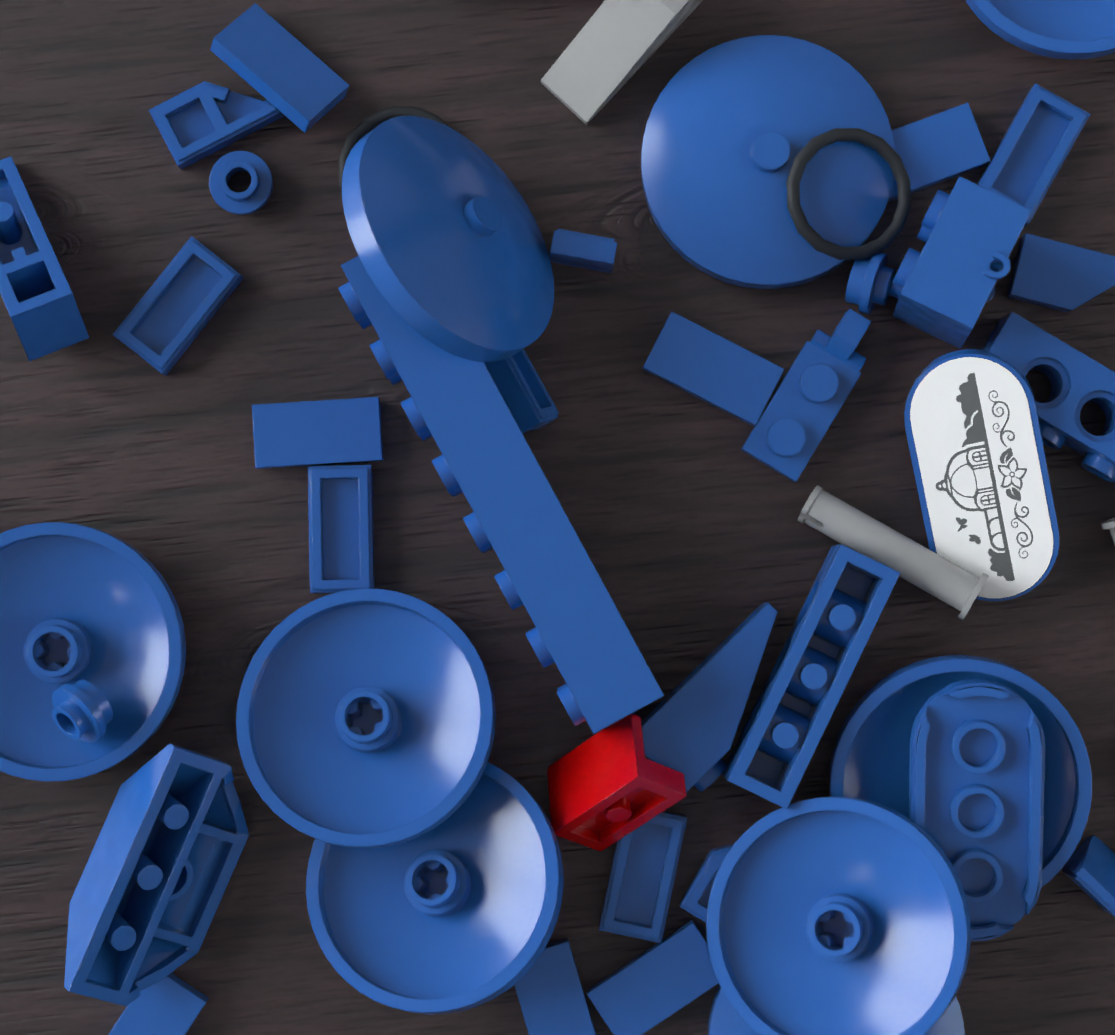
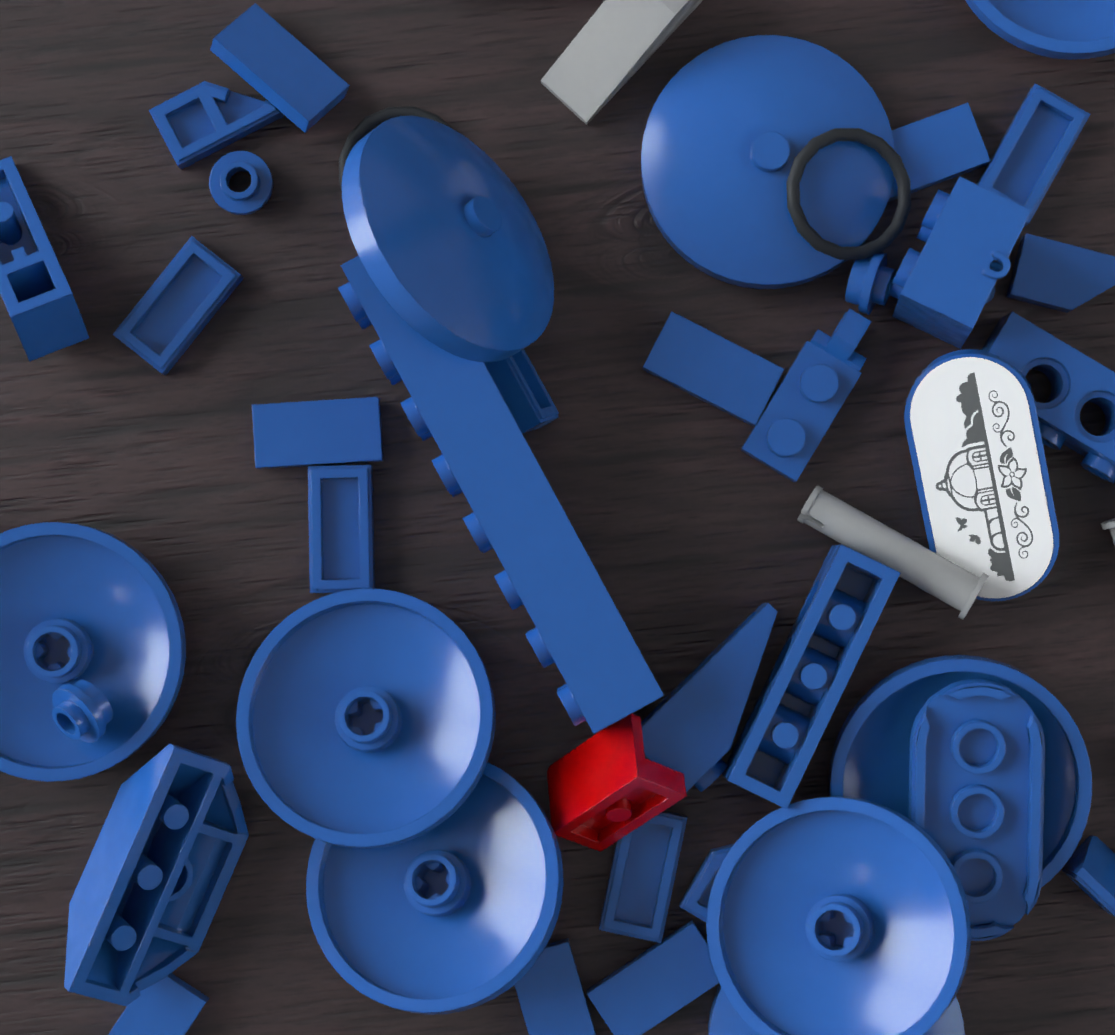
blue tile [550,229,617,273] -> none

